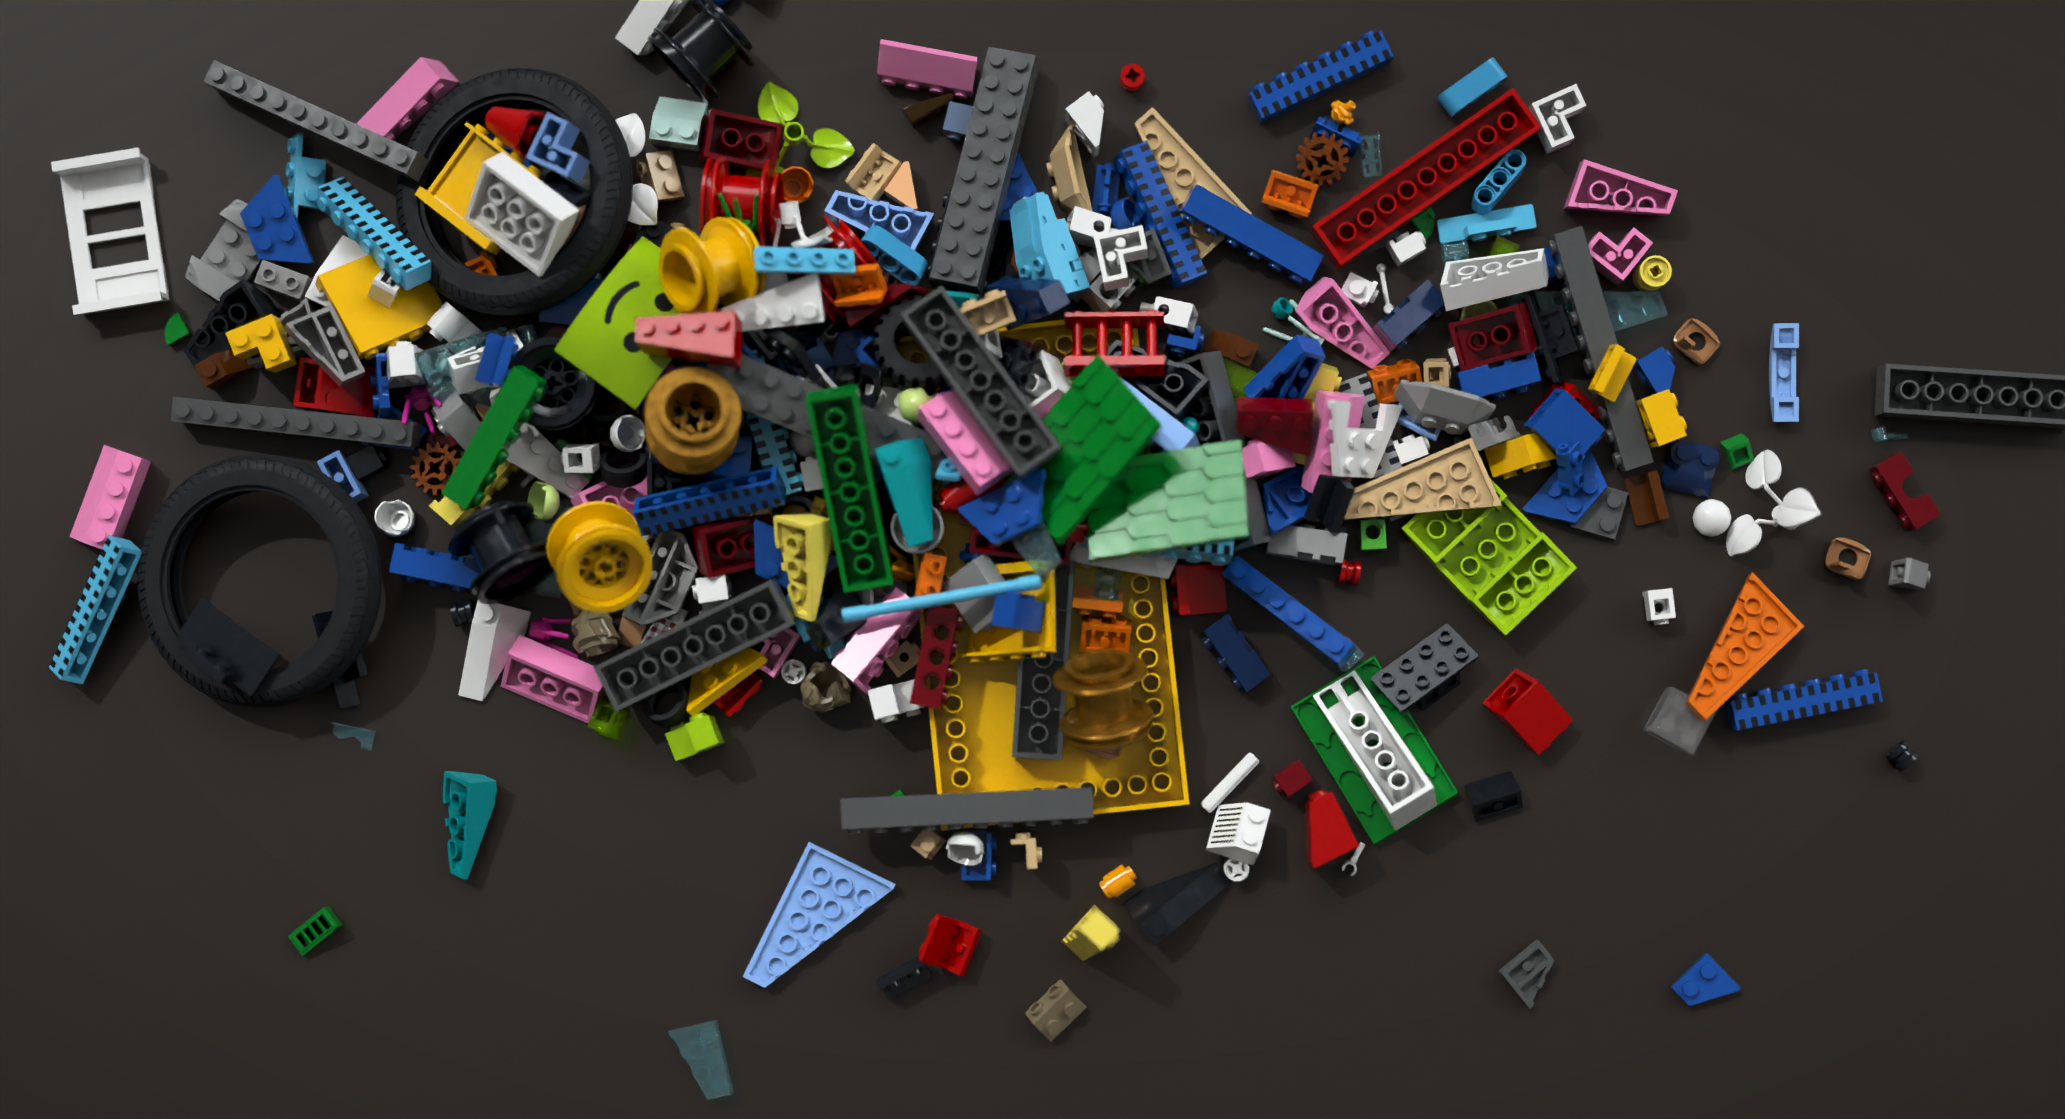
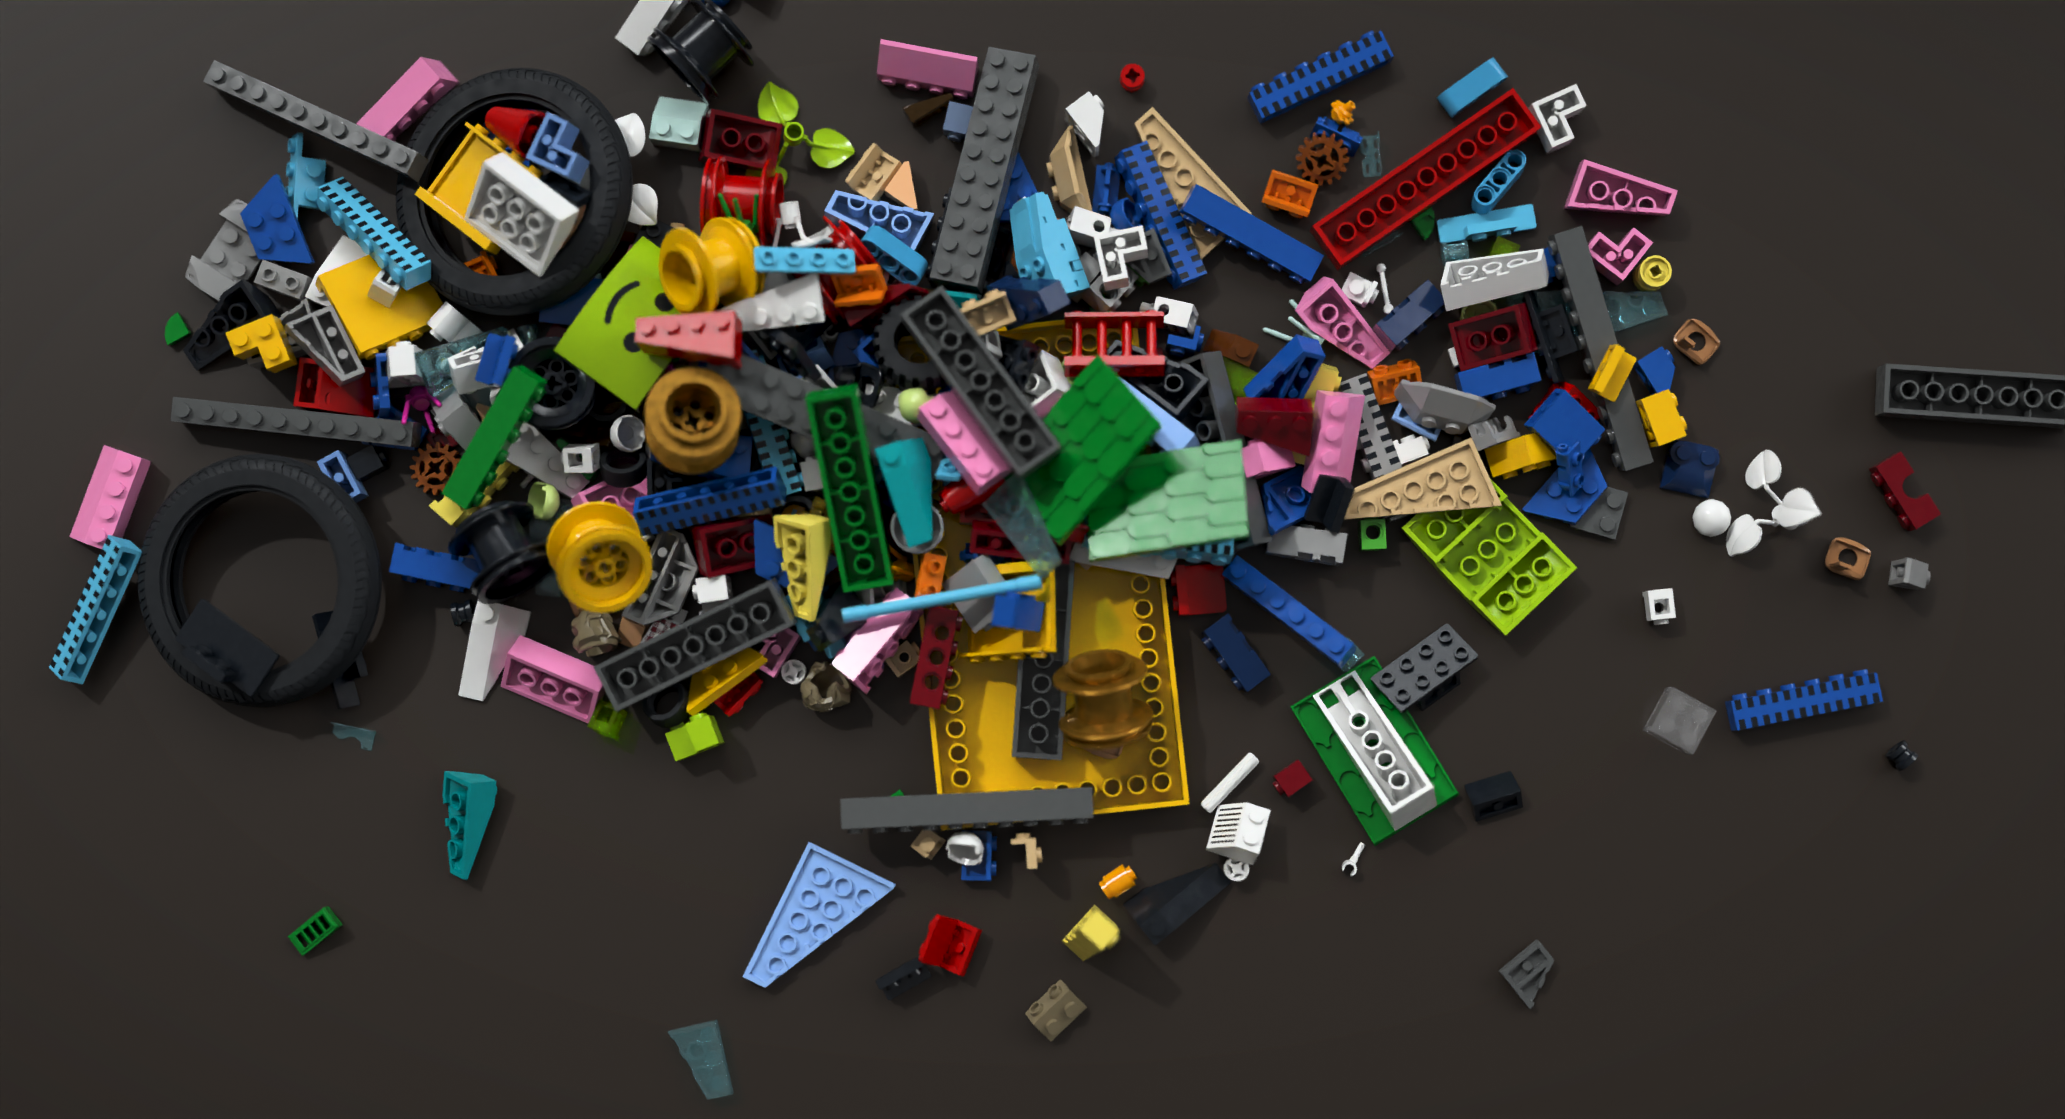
white piece [51,148,169,316] -> none
reddish brown slope [194,349,255,391] -> none
white hair [374,499,415,537] -> none
dark pink plant [529,617,579,659] -> none
tan bracket [636,150,684,203] -> none
orange hair [781,166,814,204] -> none
white brick [868,679,926,723] -> none
blue wing [958,469,1047,546] -> none
orange bracket [1072,585,1123,618] -> none
orange bracket [1079,613,1132,654] -> none
clear light blue brick [1094,566,1121,600] -> none
teal hinge [1180,417,1199,435] -> none
teal hinge [1271,297,1293,319] -> none
red slope [1305,789,1359,868] -> none
white wing [1328,399,1402,478] -> none
red wheel [1338,559,1361,586] -> none
white brick [1385,231,1426,267] -> none
tan brick [1423,358,1451,387] -> none
red slope [1482,668,1573,755] -> none
reddish brown panel [1624,470,1669,526] -> none
blue wing [1670,953,1741,1006] -> none
orange wing [1685,572,1804,722] -> none
green slope [1720,434,1754,470] -> none
light blue slope [1769,323,1799,422] -> none
clear light blue hand [1871,426,1908,442] -> none

